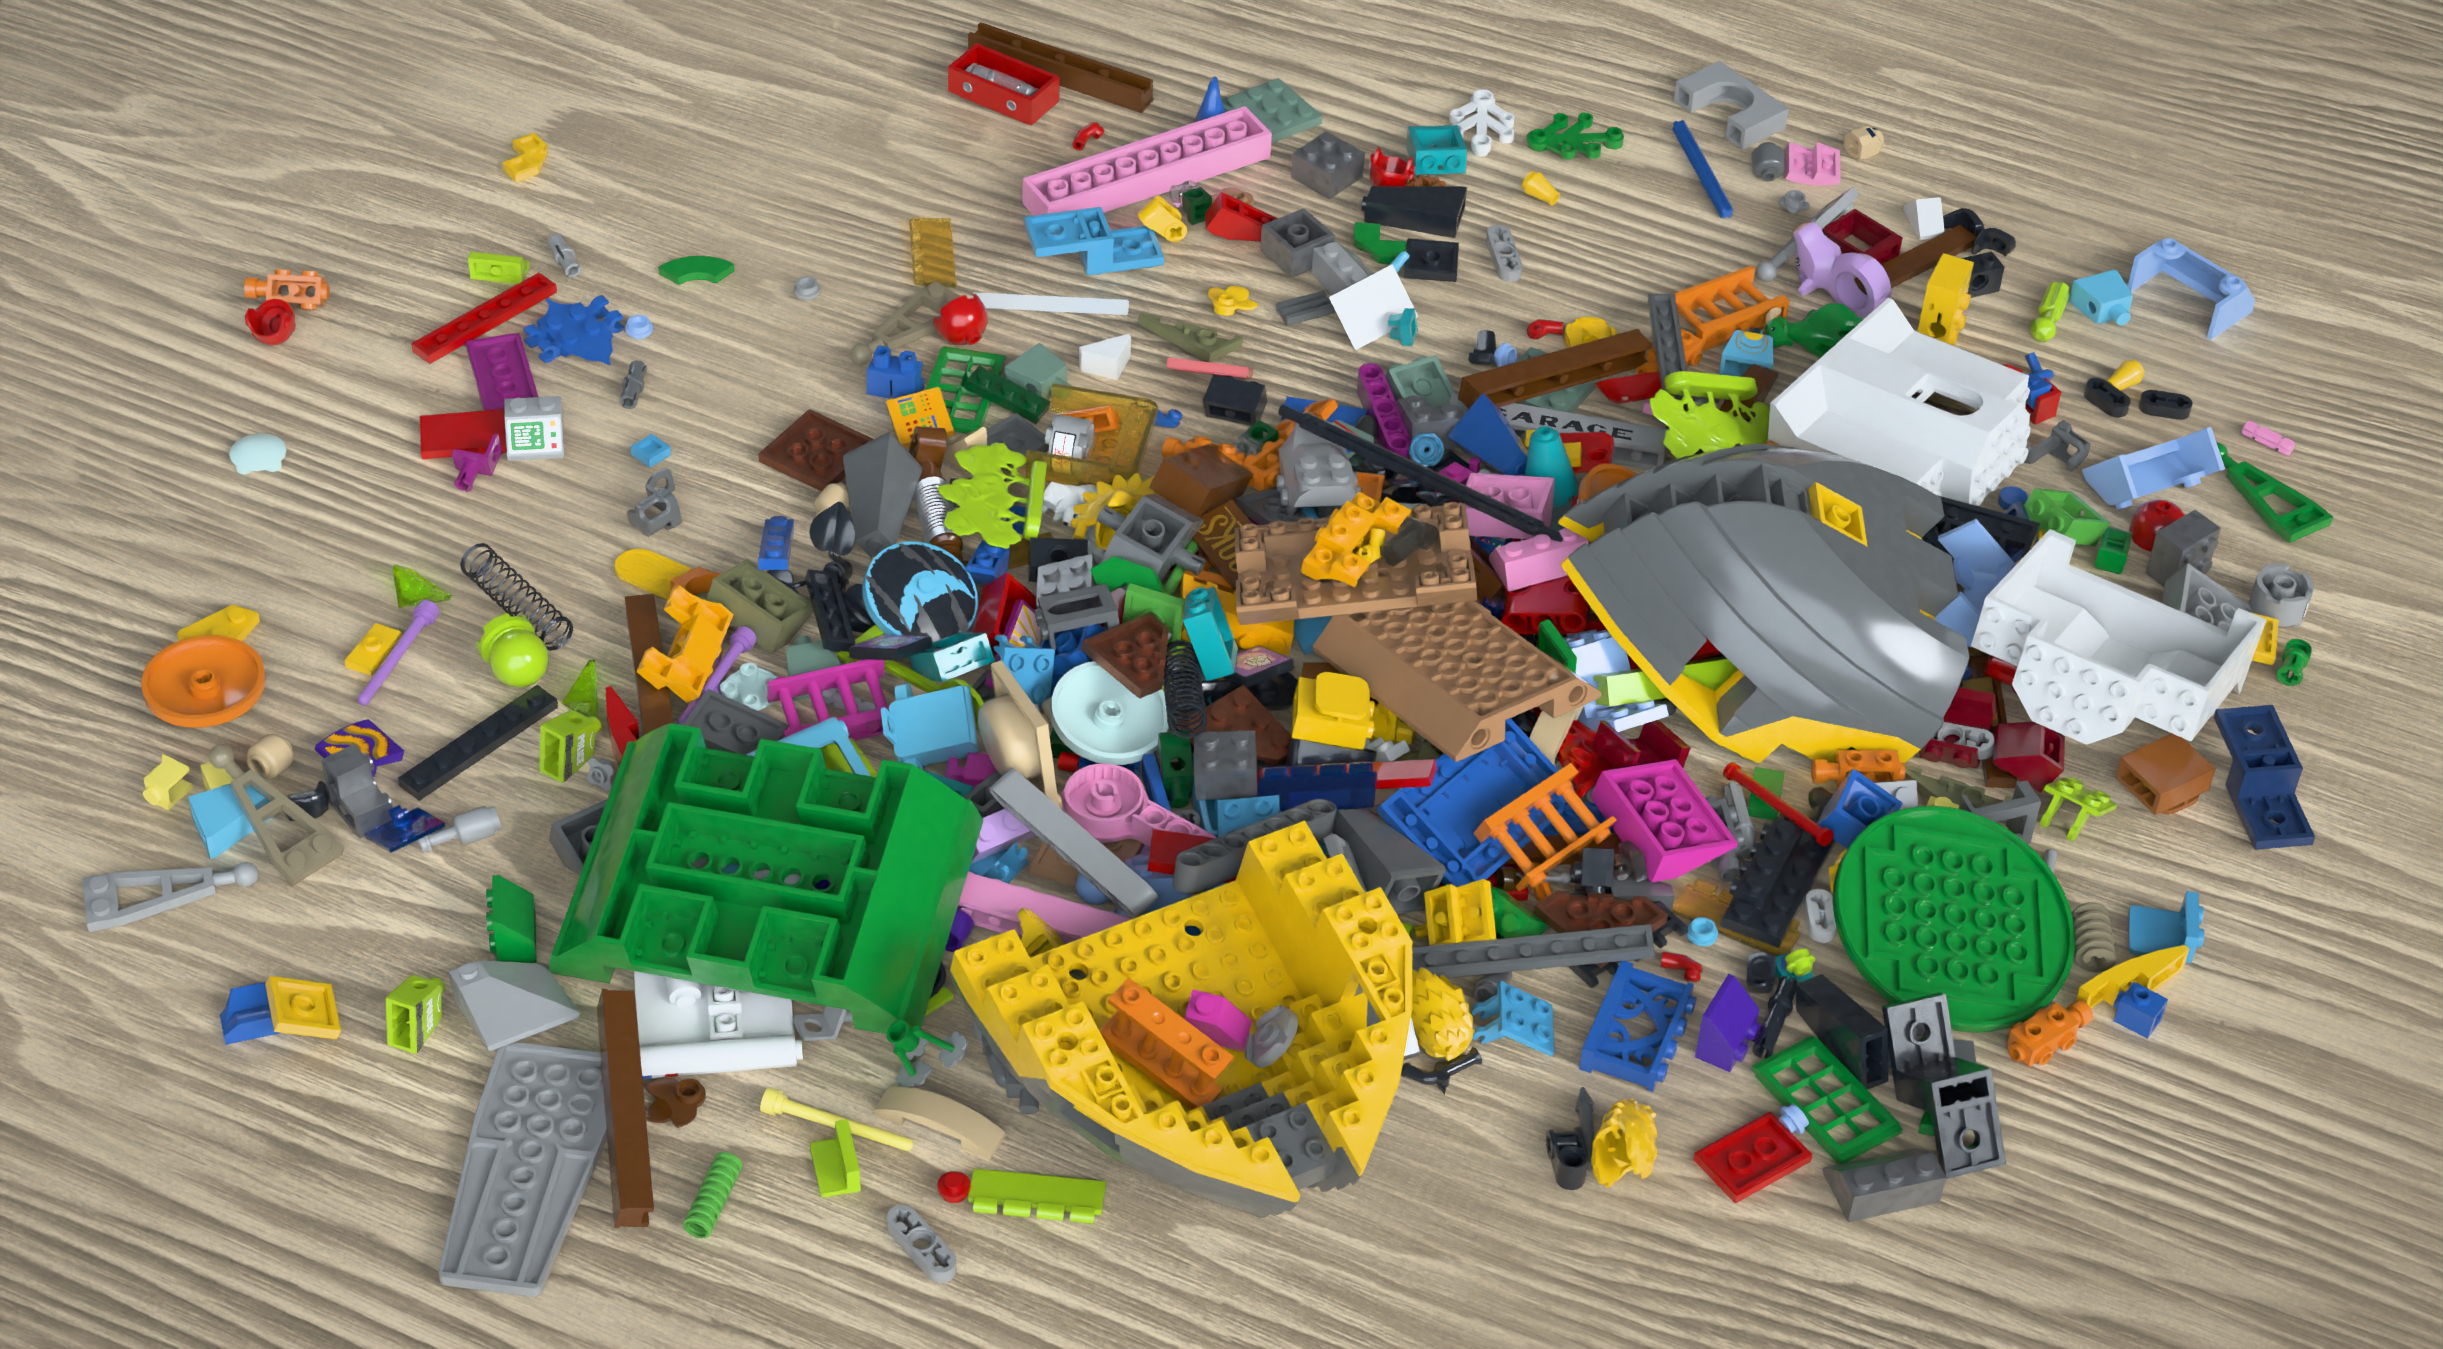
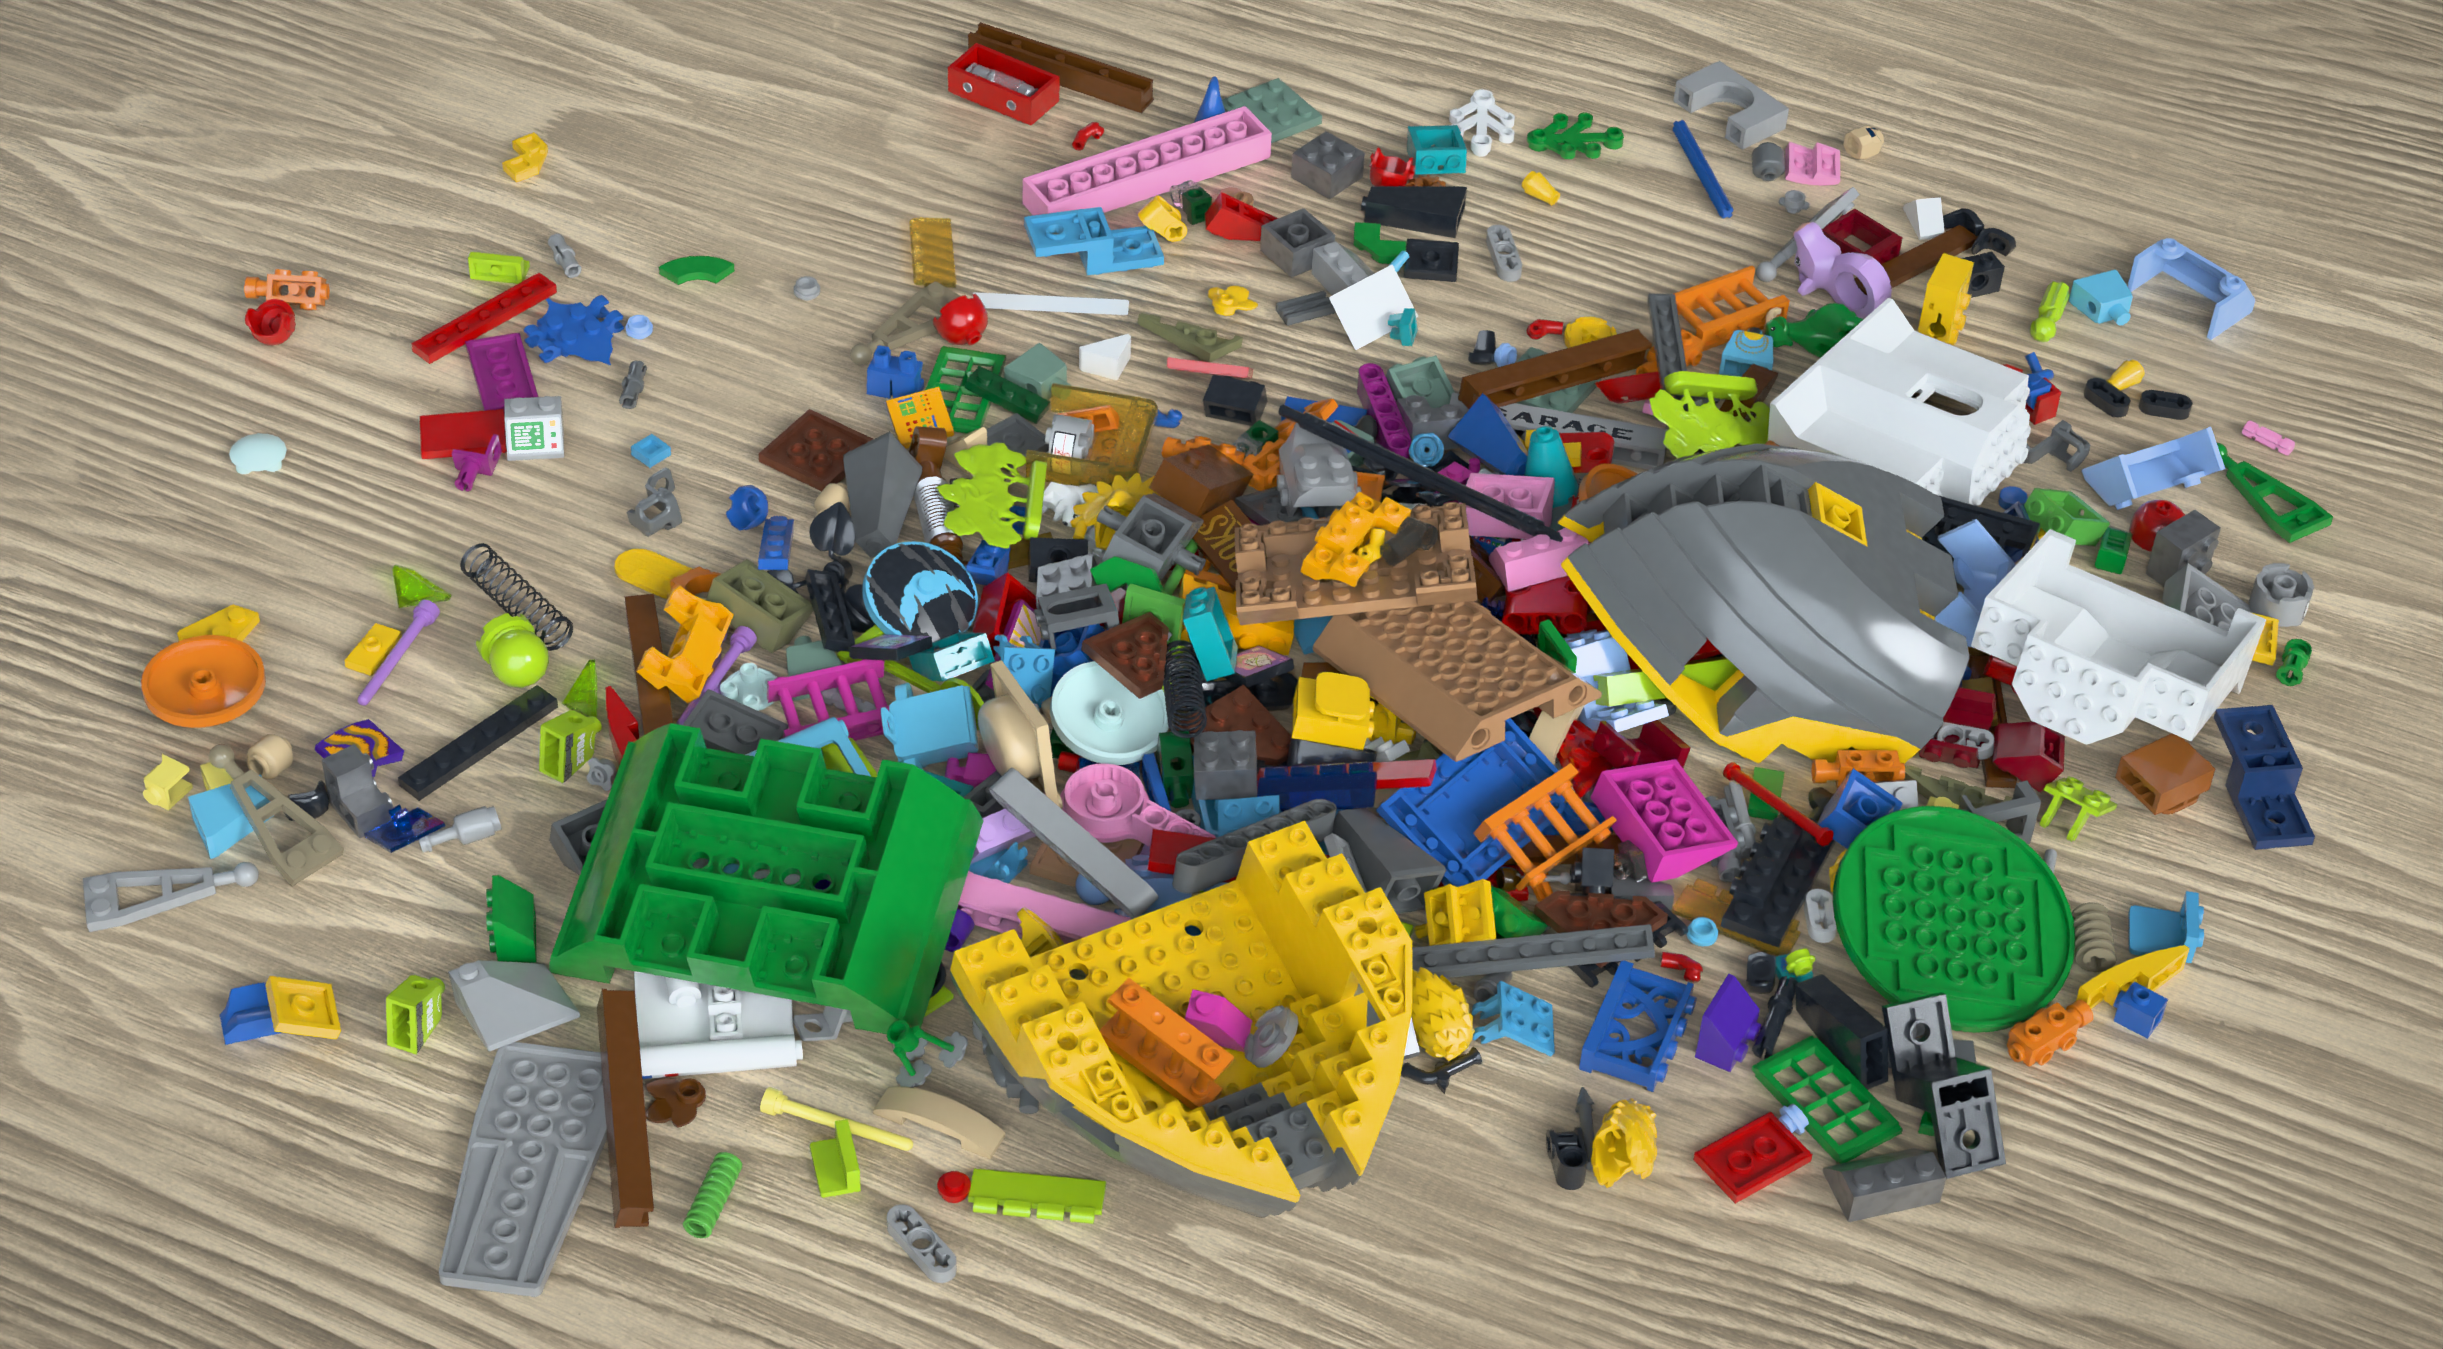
none -> blue hair [726,485,768,531]

